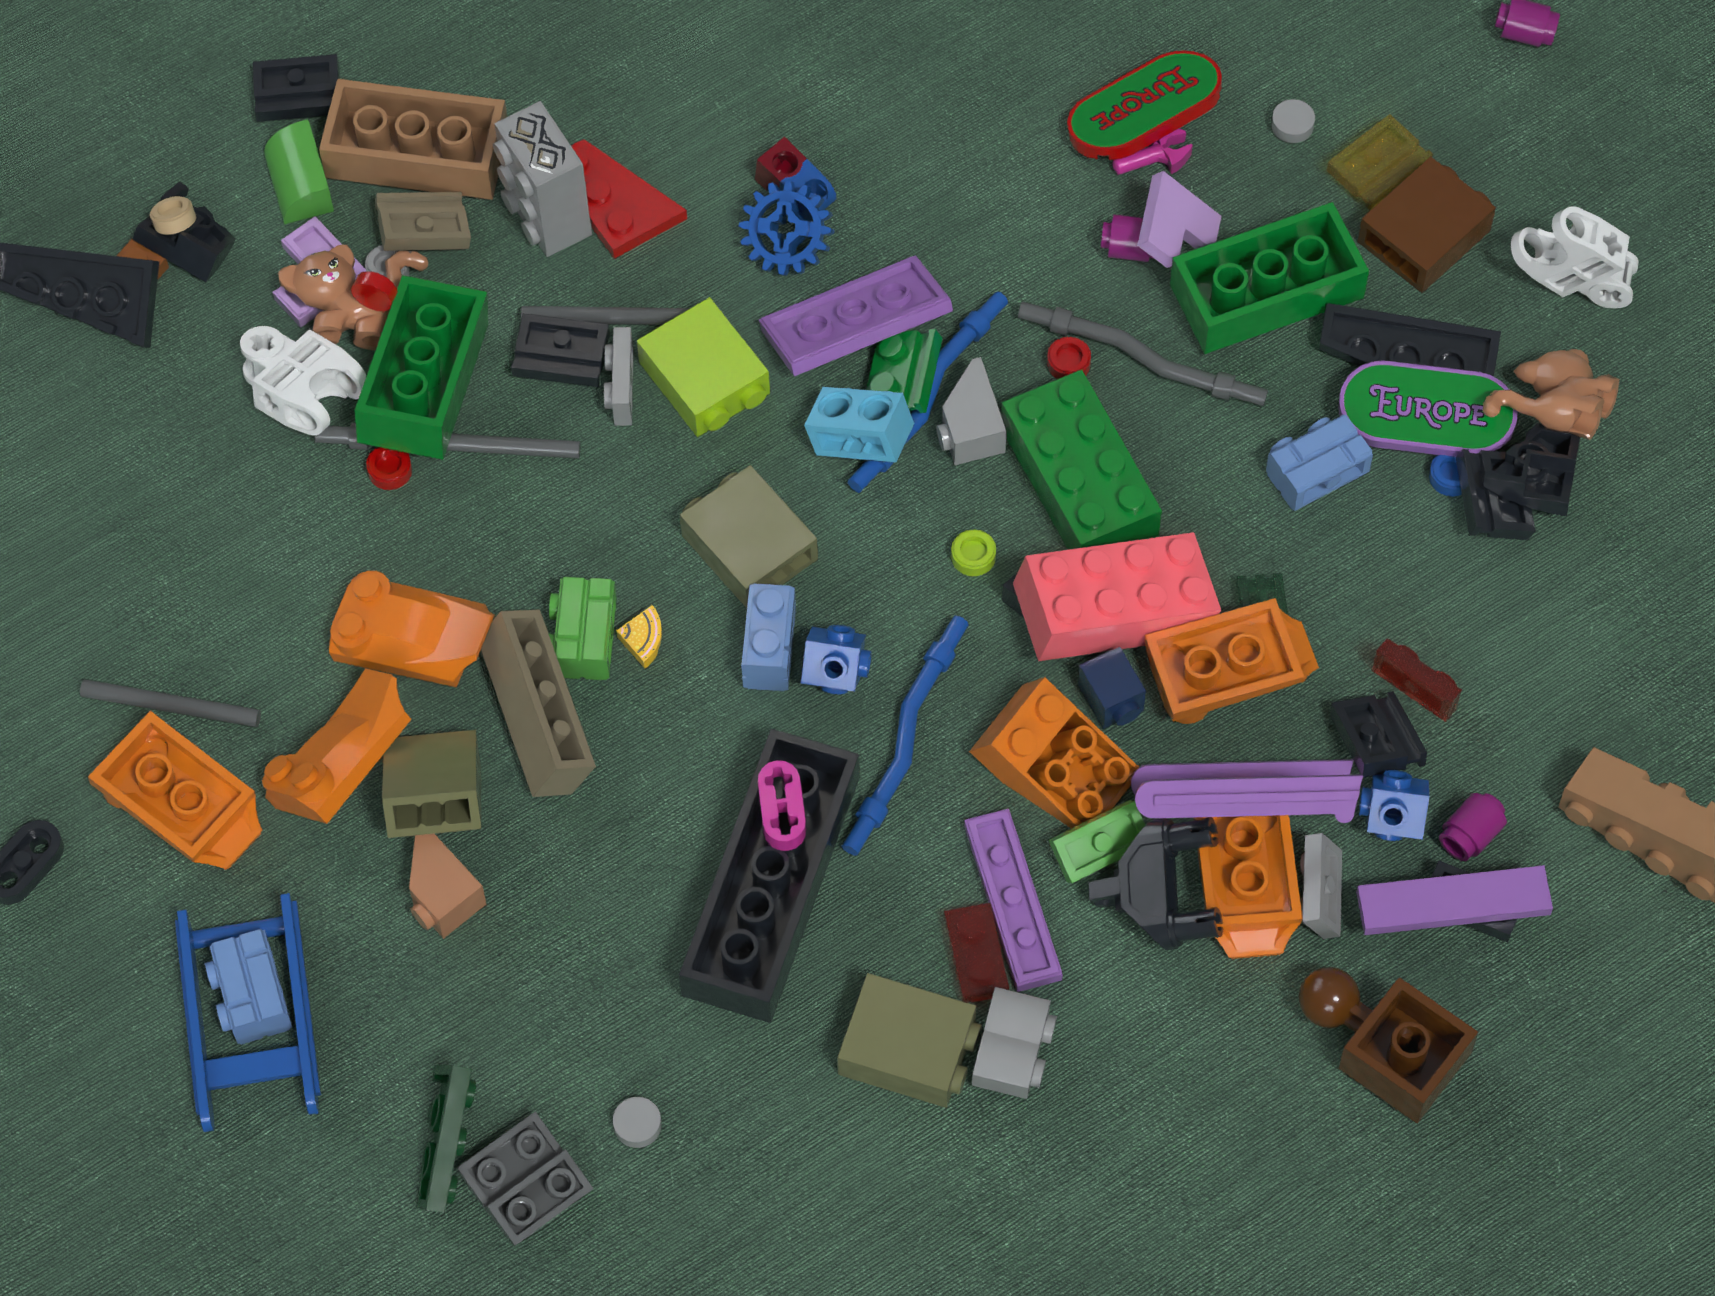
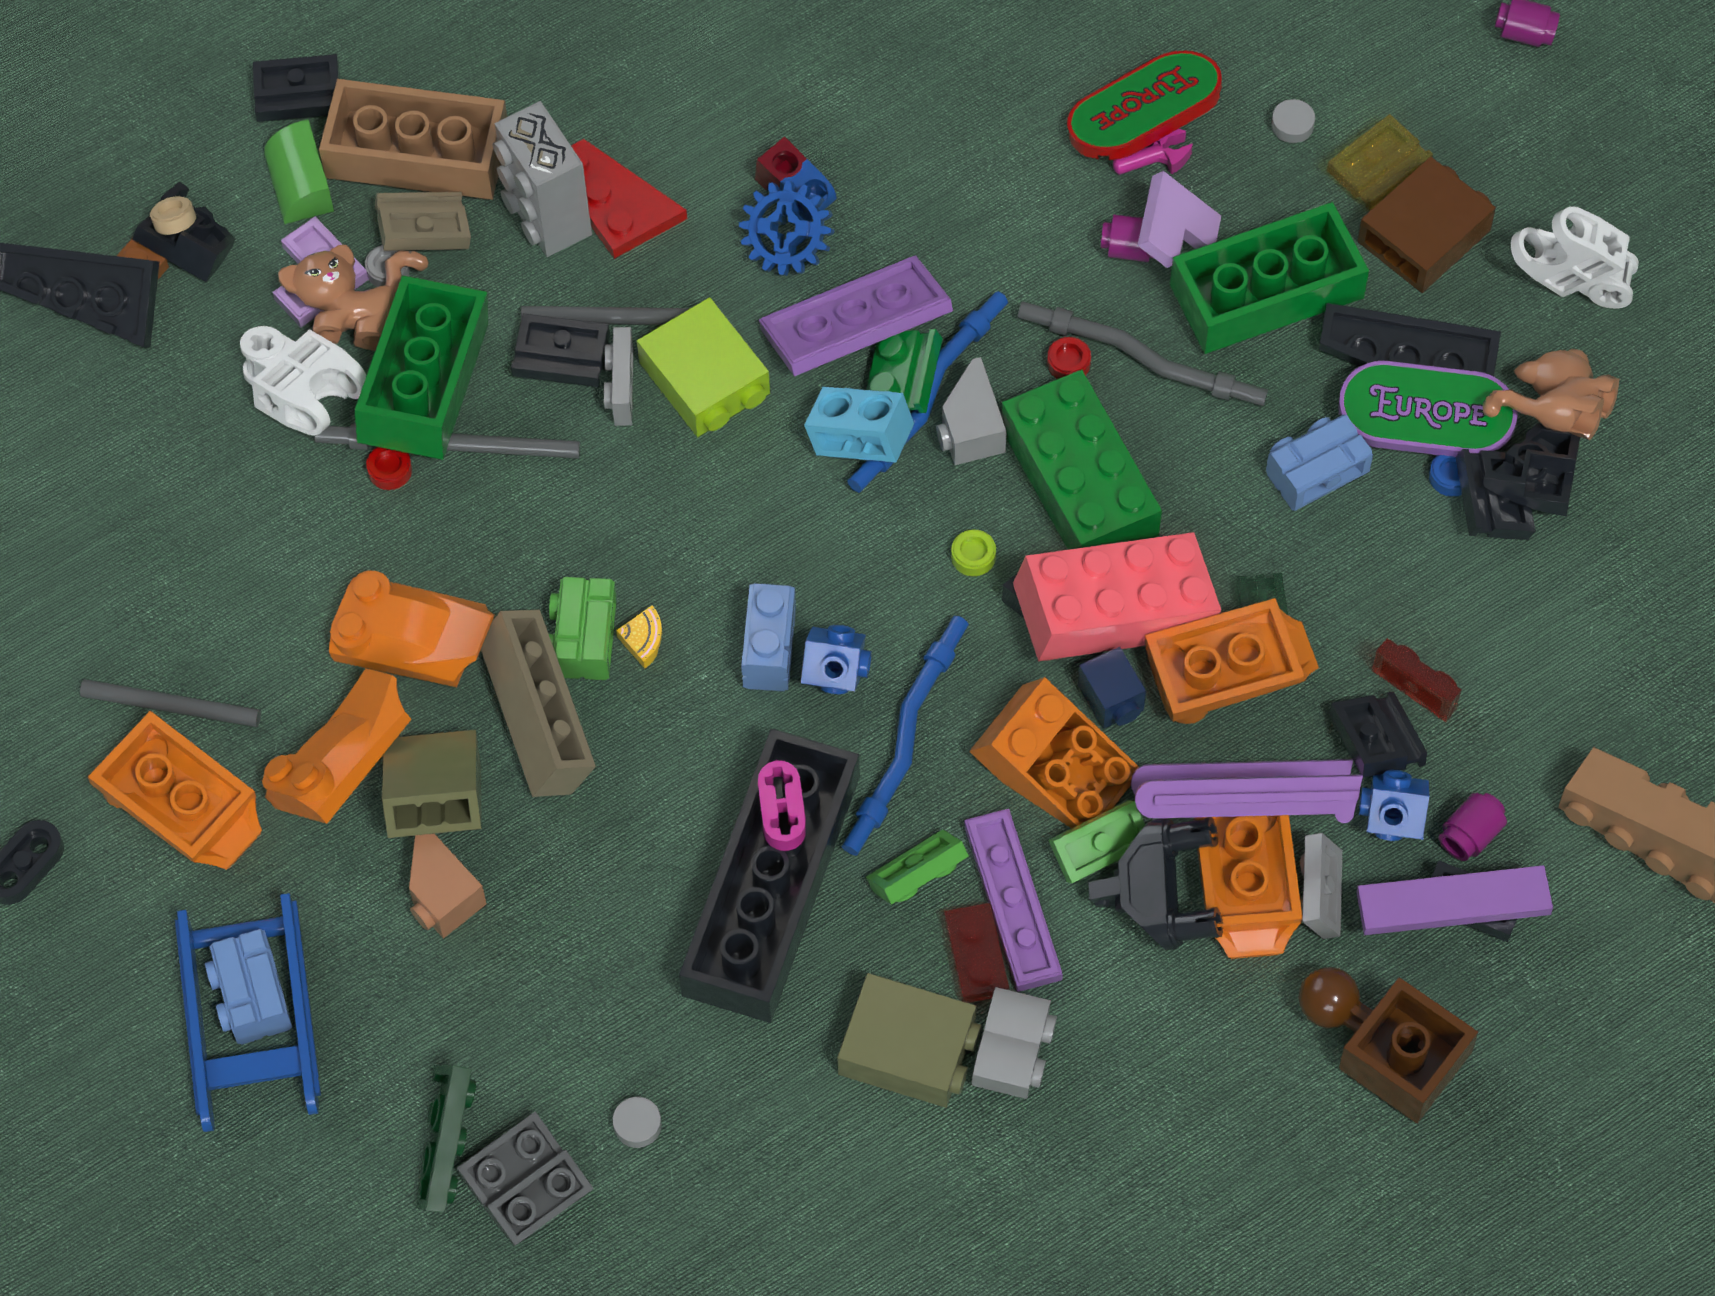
red tile [351,271,398,312] -> none
olive brick [680,465,818,608] -> none
none -> bright green plate [866,829,969,905]

